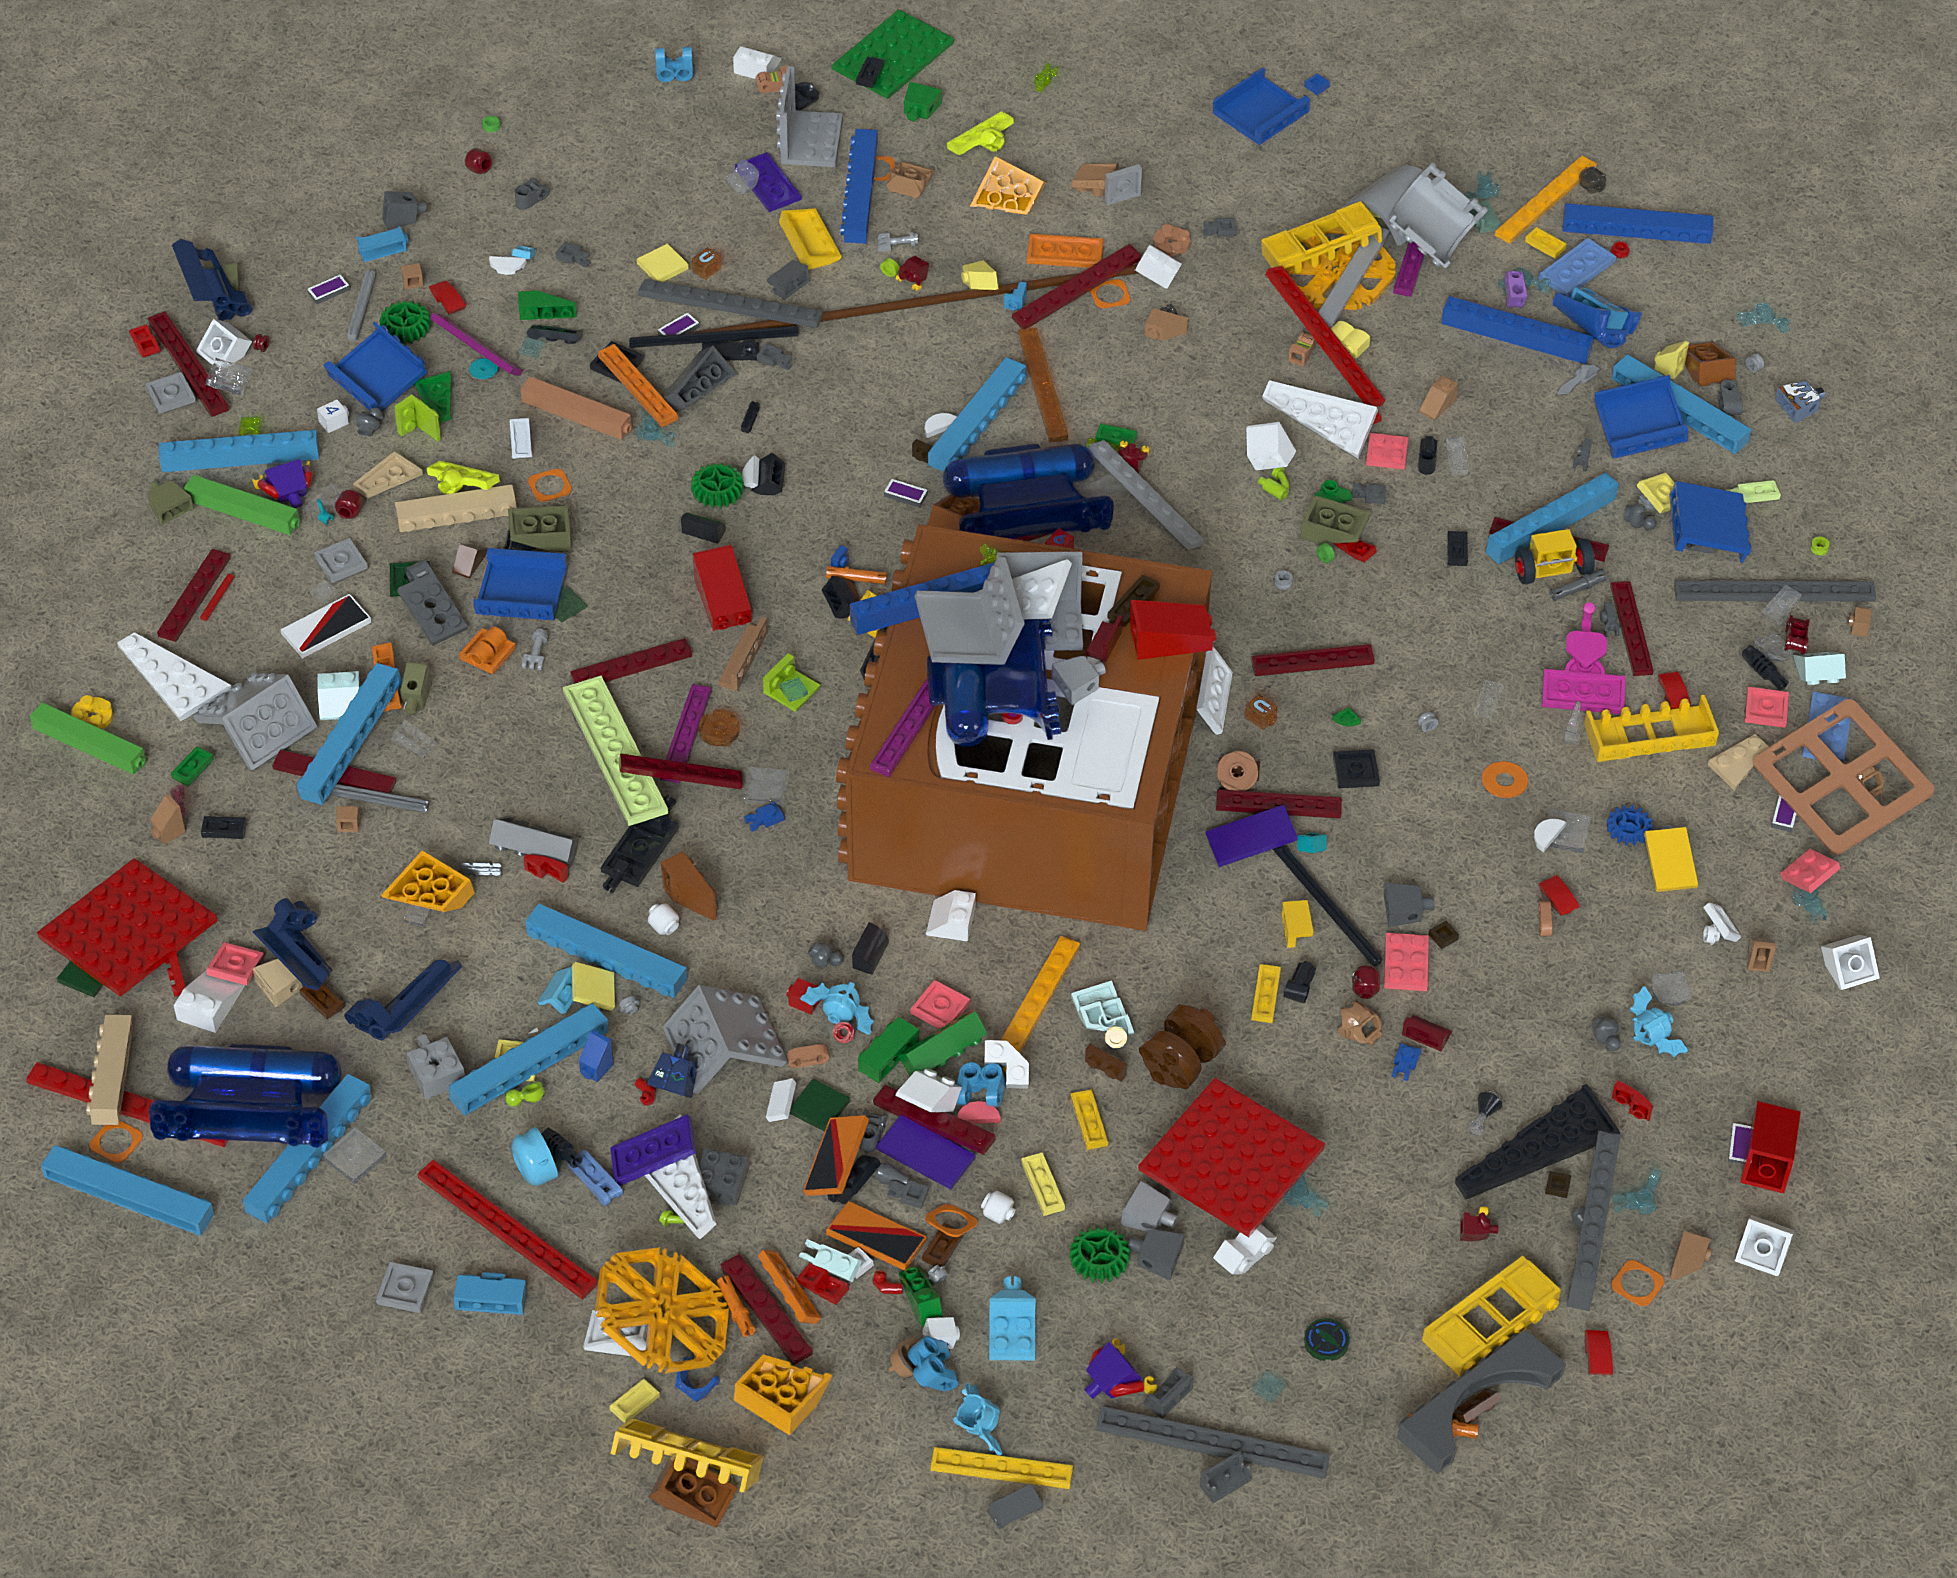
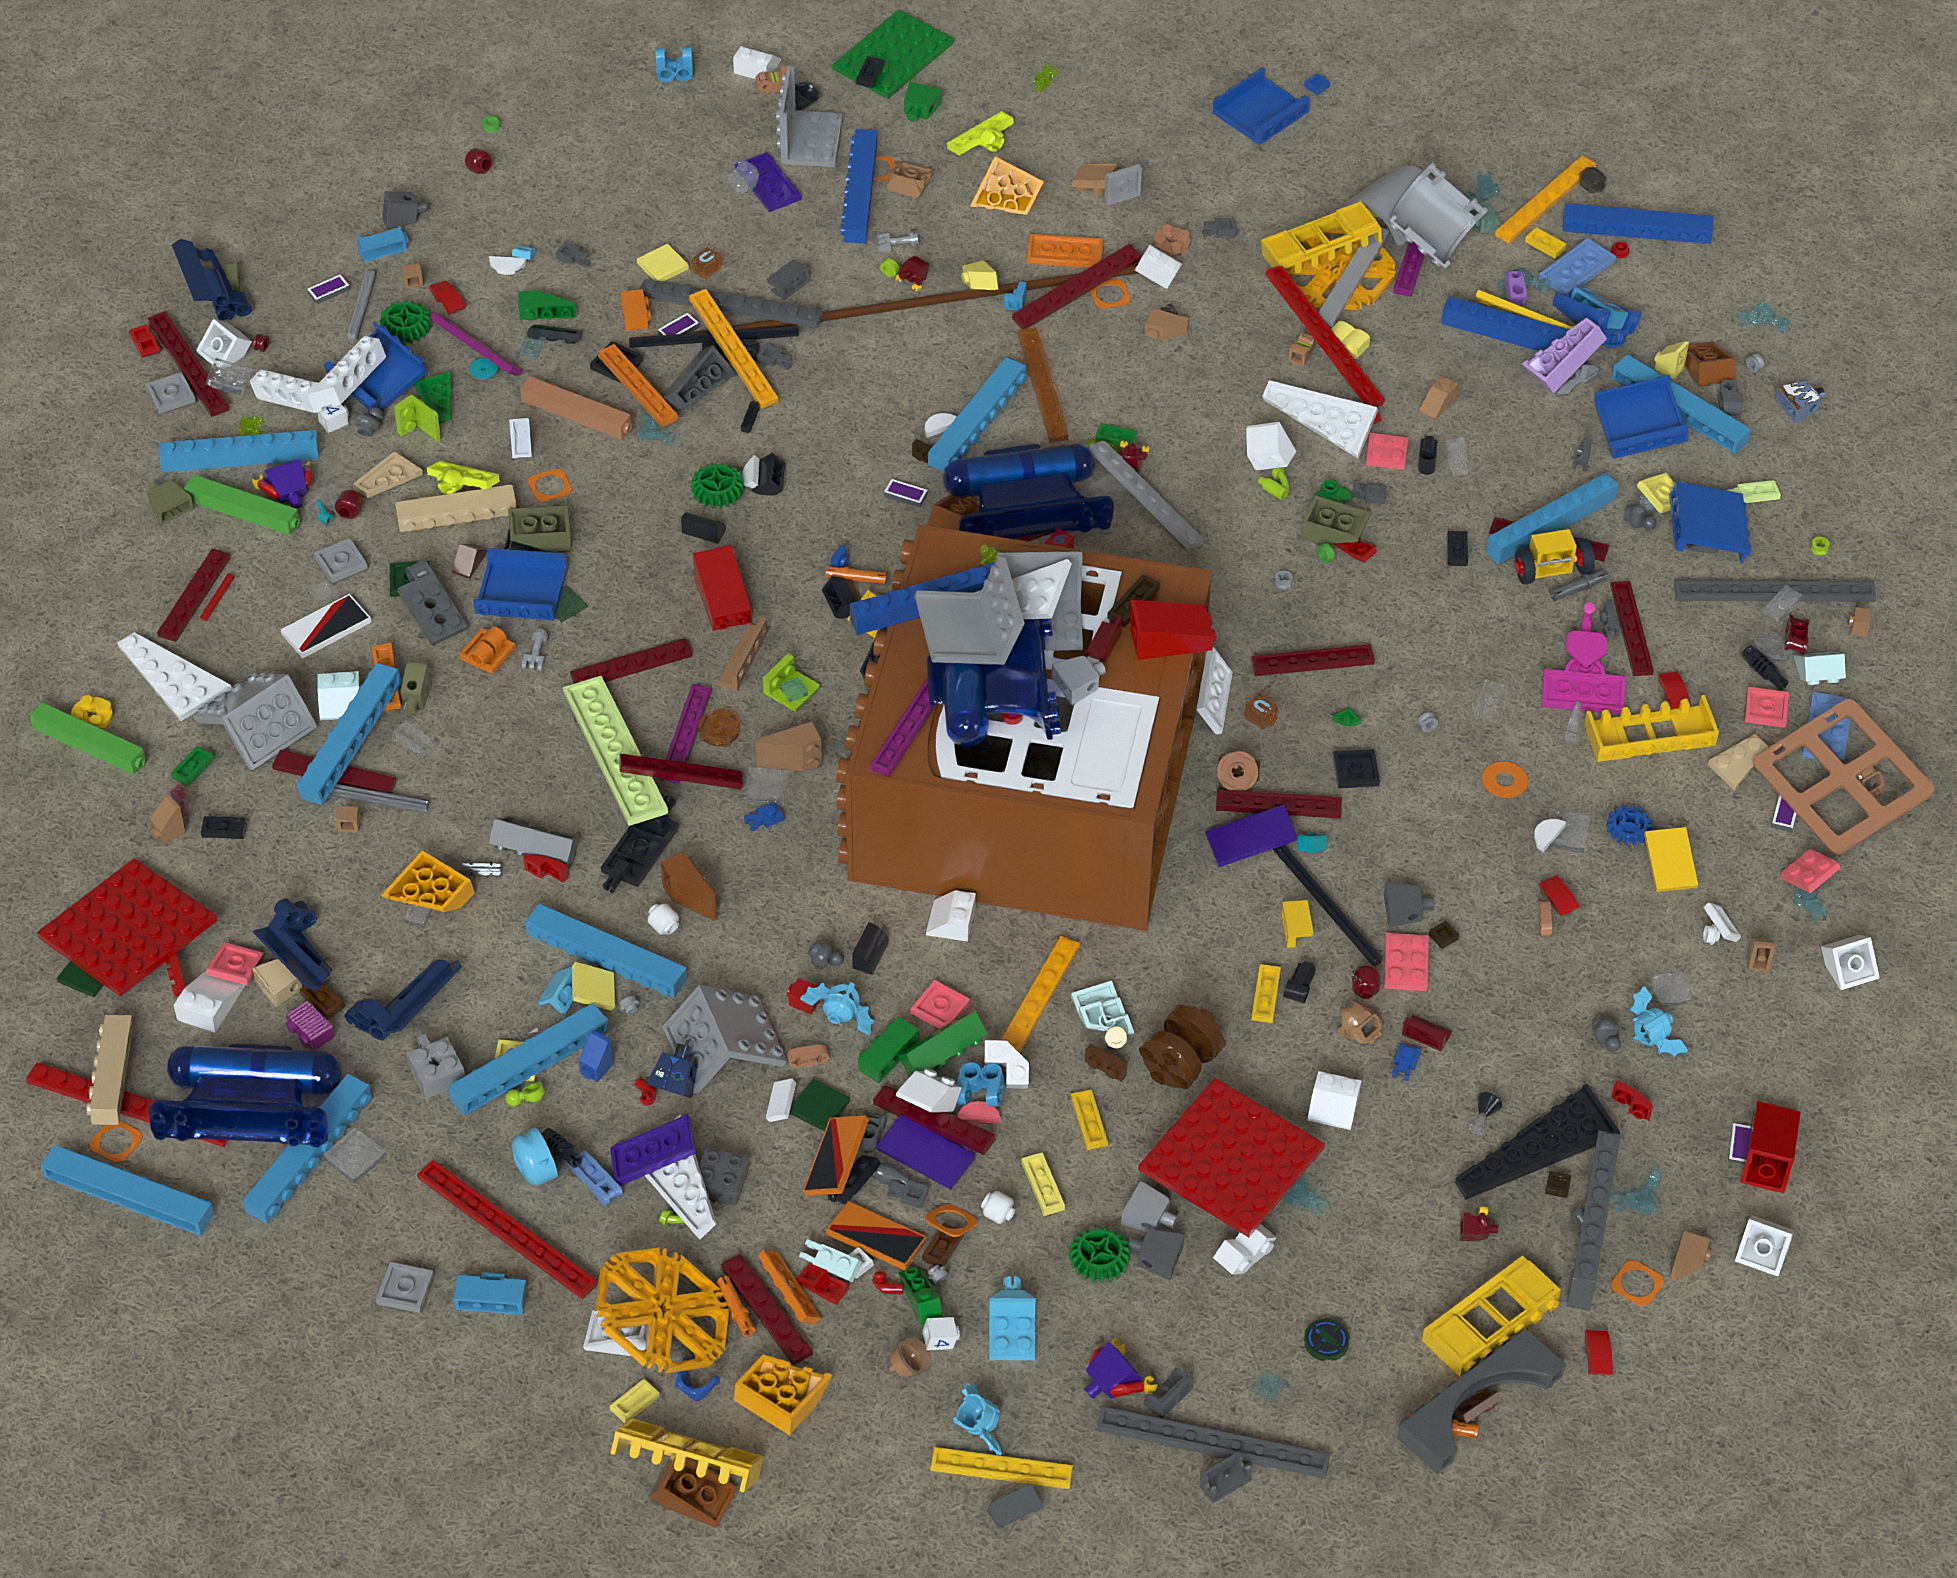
dark grey piece [515,178,550,210] -> none
yellow slope [779,208,842,270] -> none
plate [833,1021,855,1043] -> none
dark azure piece [908,1336,958,1391] -> none
none -> white brick [250,336,386,413]
none -> magenta brick [285,1000,334,1051]
none -> orange brick [620,289,651,331]
none -> light orange plate [689,289,778,409]
none -> medium nougat slope [754,721,822,771]
none -> white slope [1308,1071,1361,1130]
none -> yellow tile [1475,290,1573,330]
none -> lavender wedge [1522,318,1607,394]

